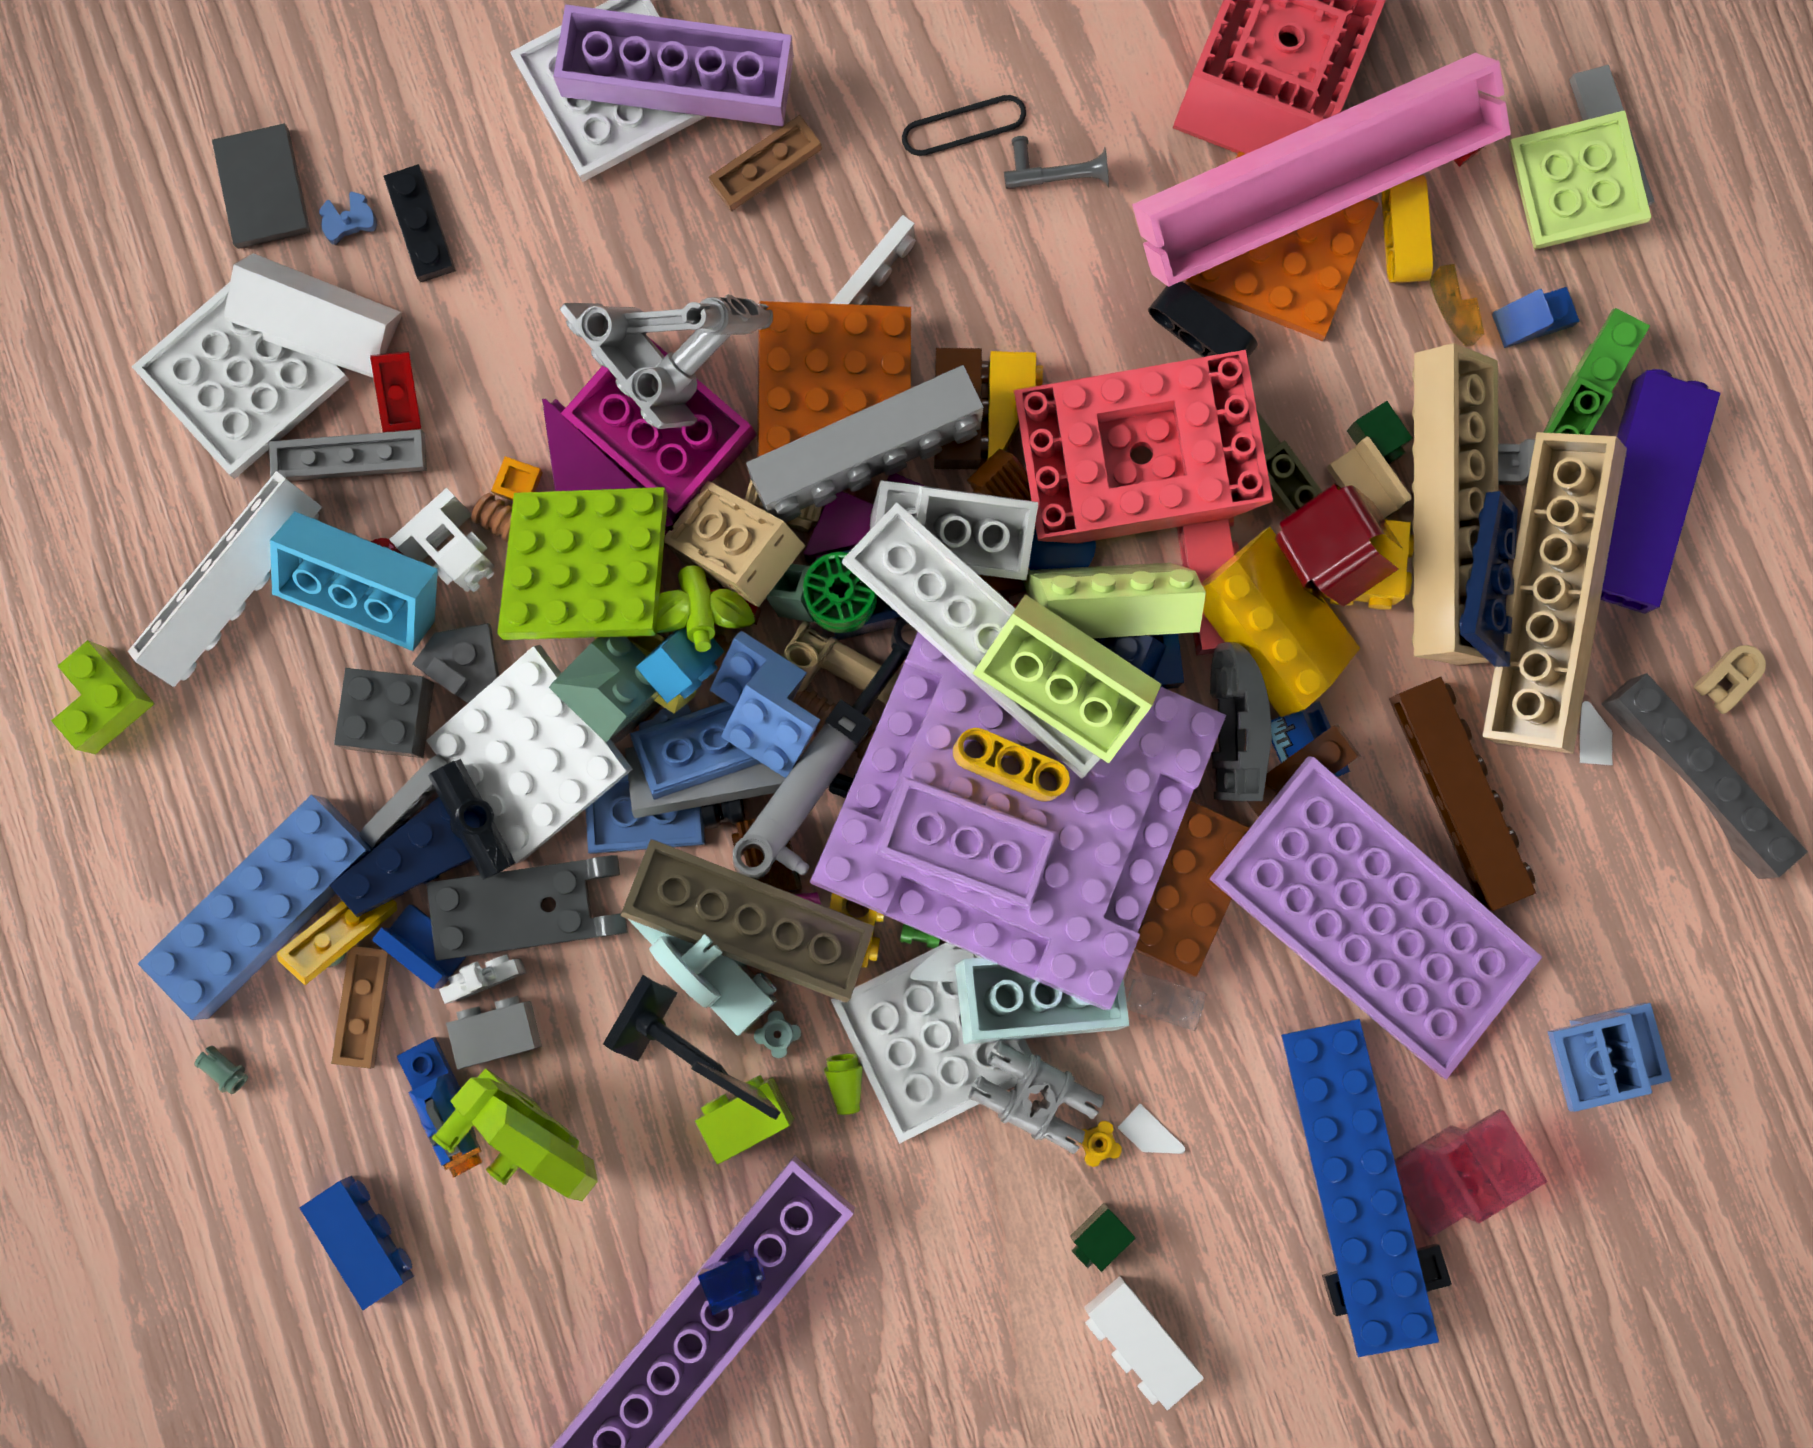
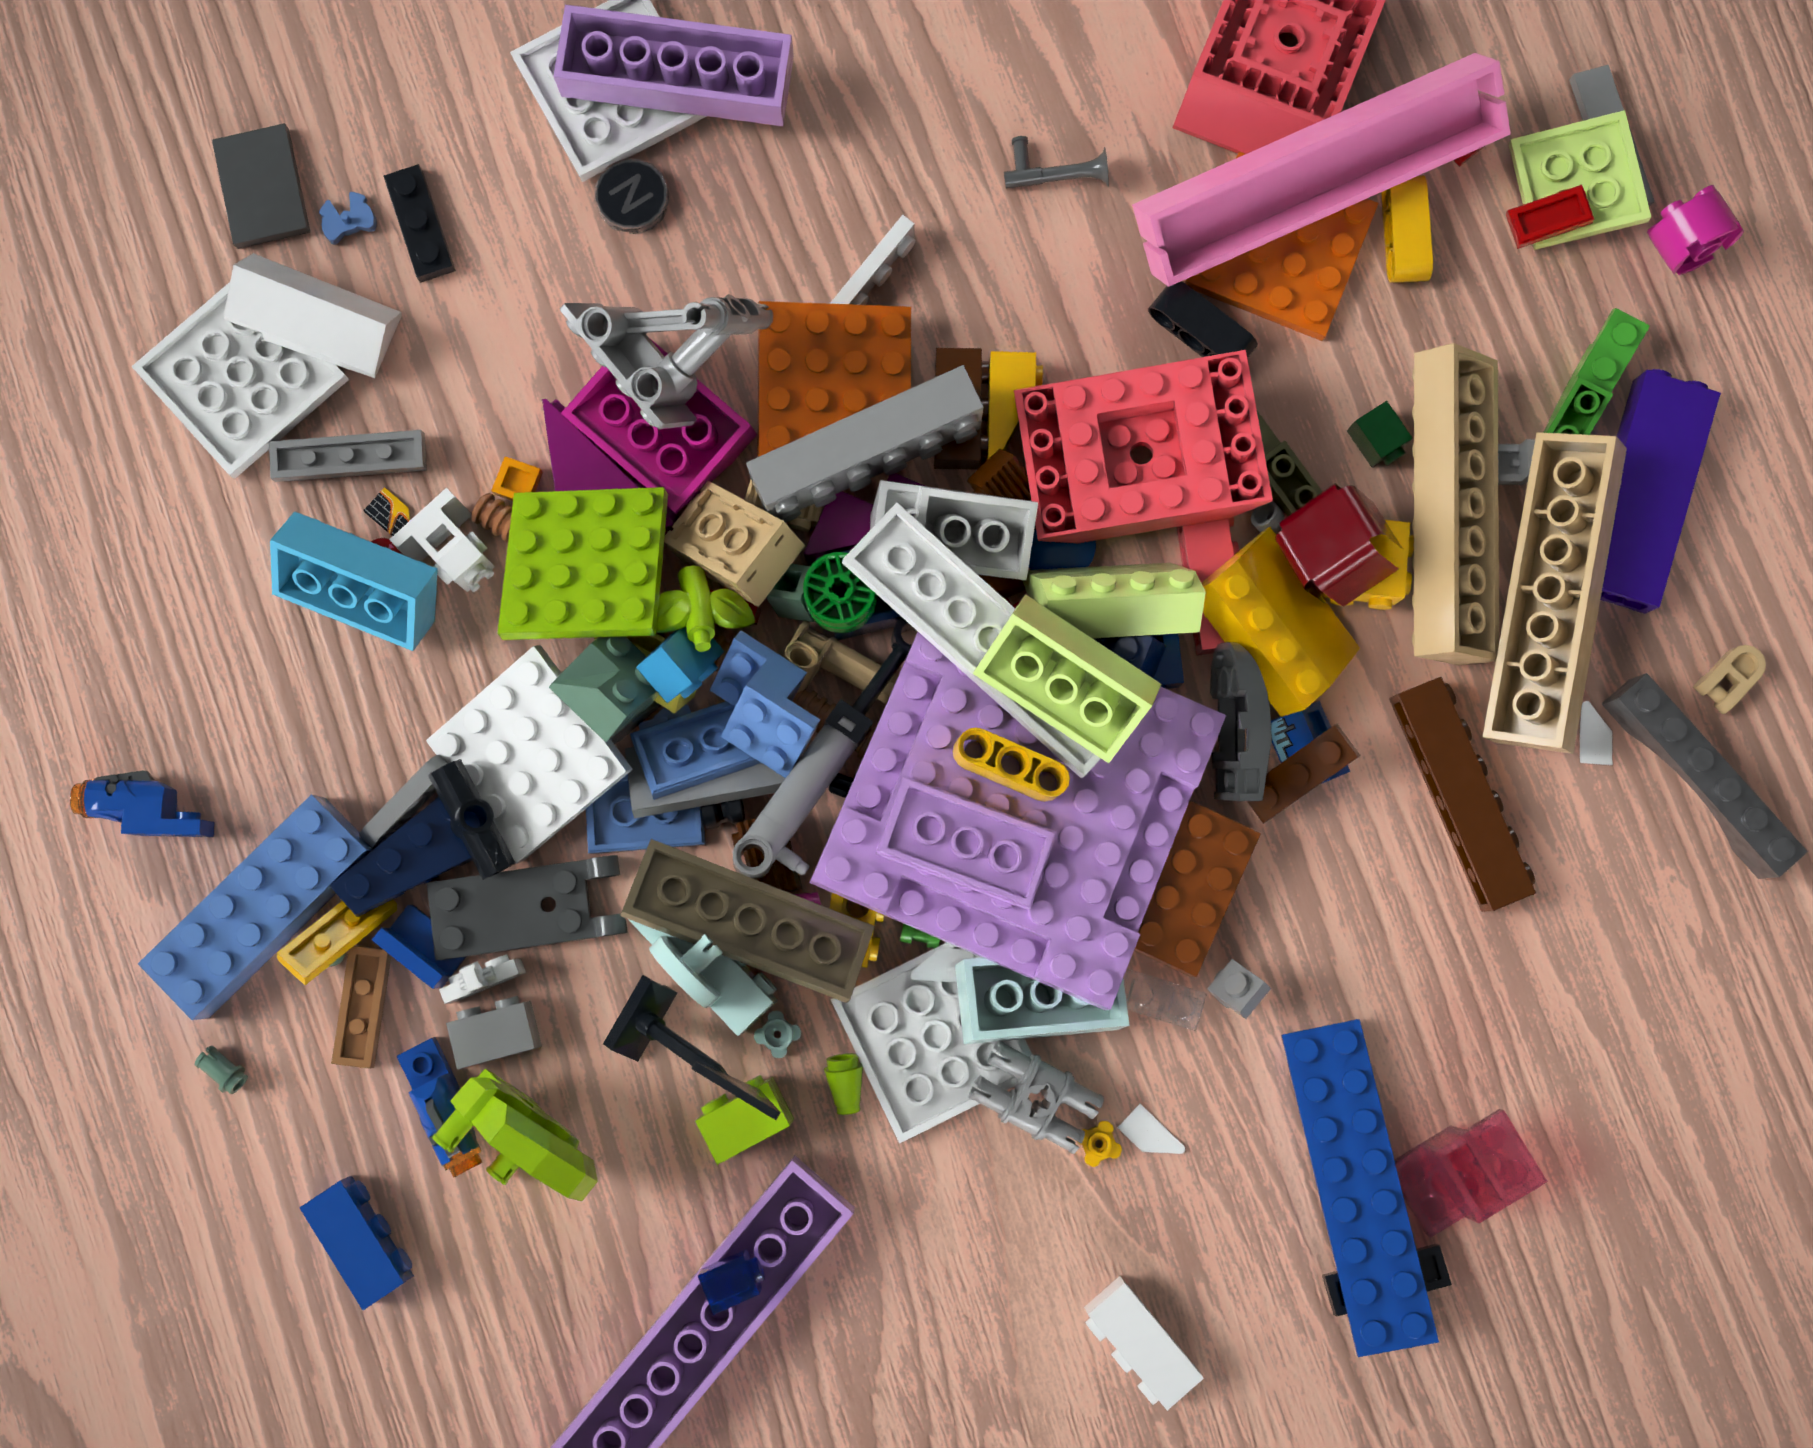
lime brick [51,640,155,754] -> none
white brick [128,471,322,687] -> none
dark grey brick [334,668,434,758] -> none
red plate [370,351,421,433] -> none
flat silver plate [412,623,499,703] -> none
medium nougat plate [708,115,822,212] -> none
black piece [902,95,1026,156] -> none
dark green brick [1070,1203,1136,1272] -> none
lavender plate [1210,756,1542,1080] -> none
tan panel [1327,436,1412,519] -> none
clear yellow slope [1430,264,1485,347] -> none
dark blue wing [1459,491,1518,667] -> none
blue slope [1492,287,1579,348] -> none
medium blue bracket [1547,1003,1672,1112] -> none
none -> blue plate [70,770,215,837]
none -> sticker [363,487,410,536]
none -> black tile [594,159,669,234]
none -> light grey bracket [1207,959,1271,1019]
none -> light grey hinge [1251,501,1285,533]
none -> red tile [1506,185,1594,249]
none -> dark pink brick [1647,185,1744,275]

